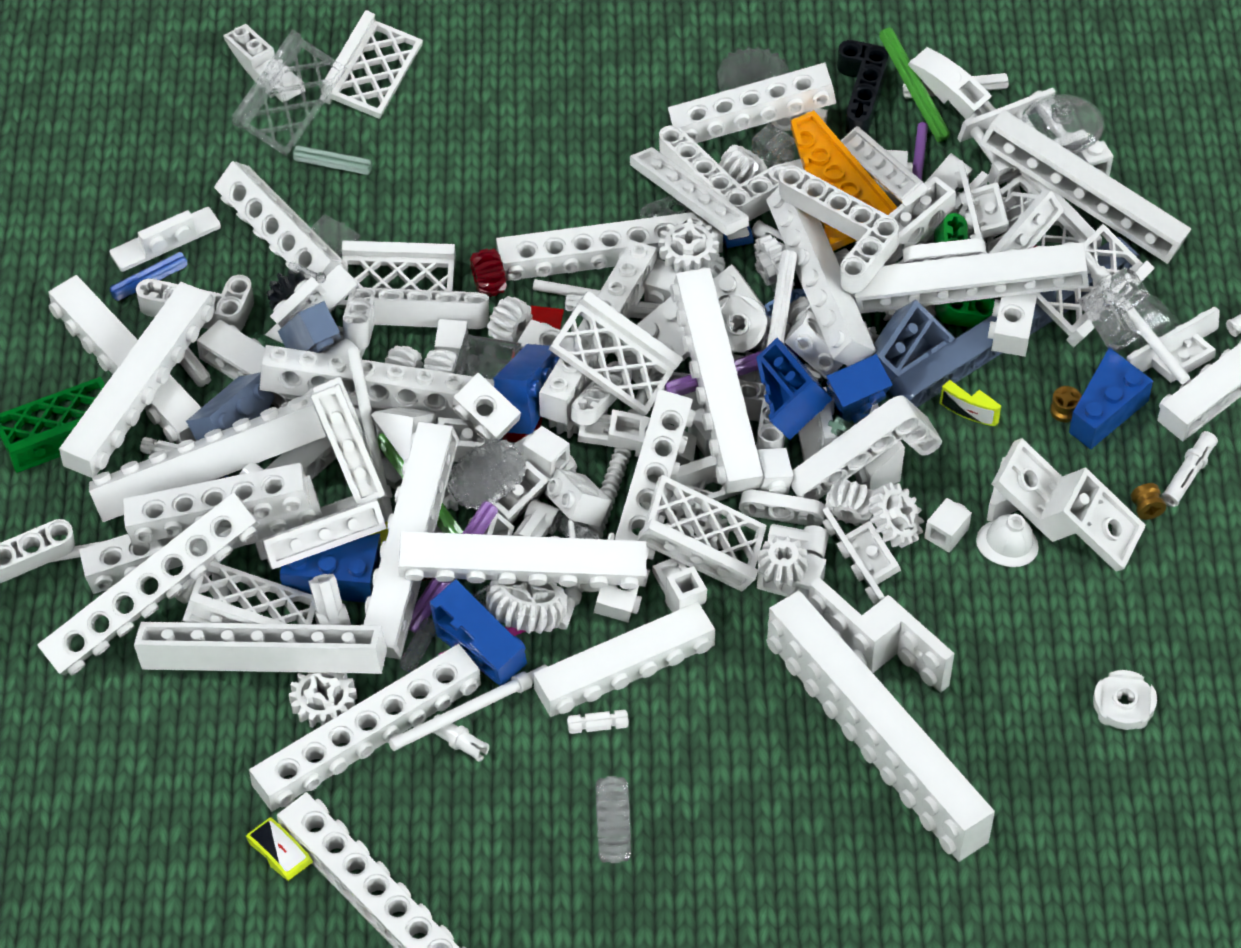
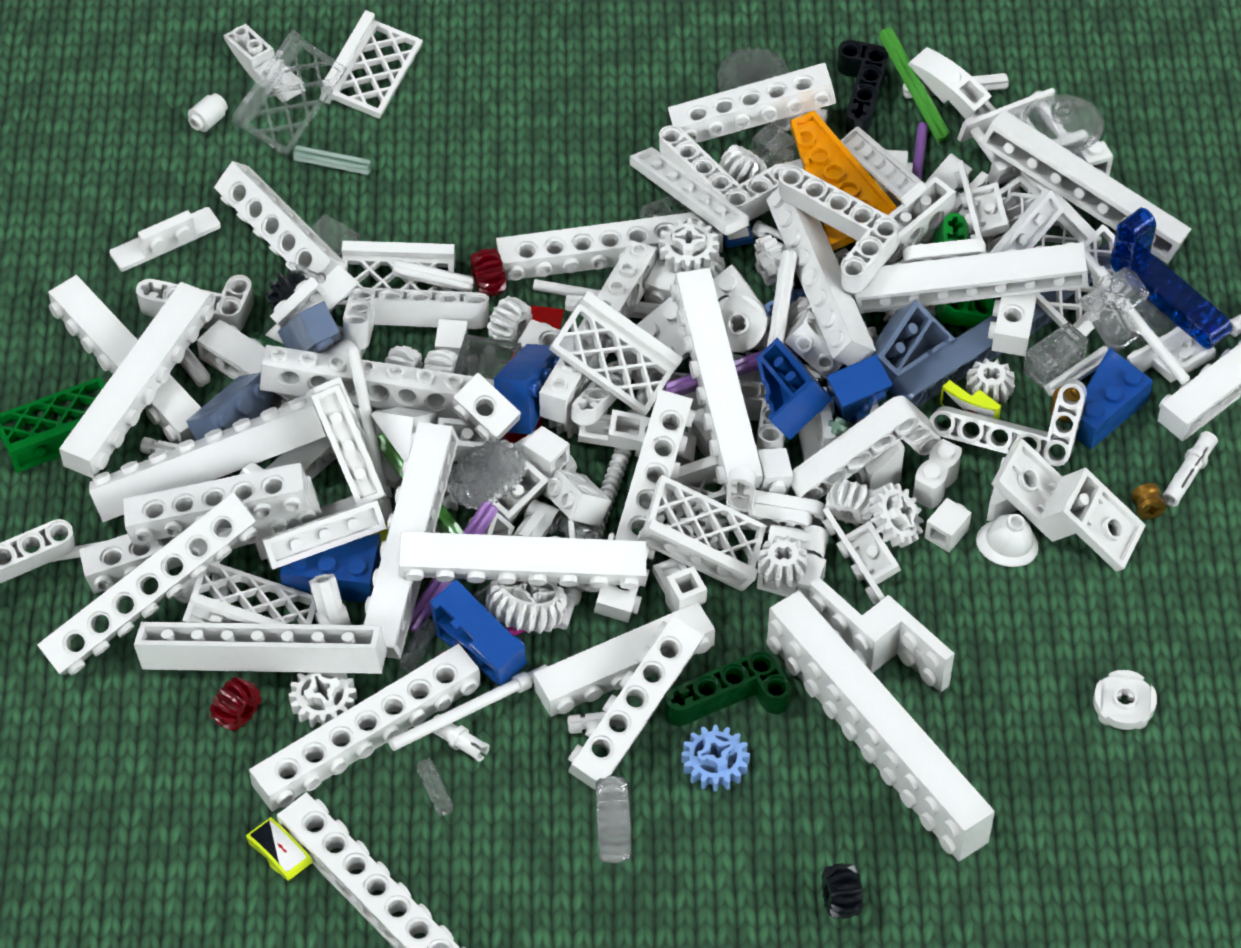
axle [109,252,188,301] -> none
none -> white brick [188,93,228,132]
none -> dark red gear [209,676,261,732]
none -> white axle [392,260,475,292]
none -> clear axle [417,758,453,816]
none -> white brick [568,615,704,792]
none -> dark green beam [665,651,791,726]
none -> light blue gear [681,725,750,792]
none -> white beam [725,467,813,533]
none -> black gear [821,863,864,919]
none -> white brick [913,439,962,509]
none -> white beam [930,379,1087,466]
none -> white gear [966,358,1015,403]
none -> clear brick [1023,322,1089,389]
none -> white axle [1045,344,1113,398]
none -> clear blue beam [1110,207,1233,349]

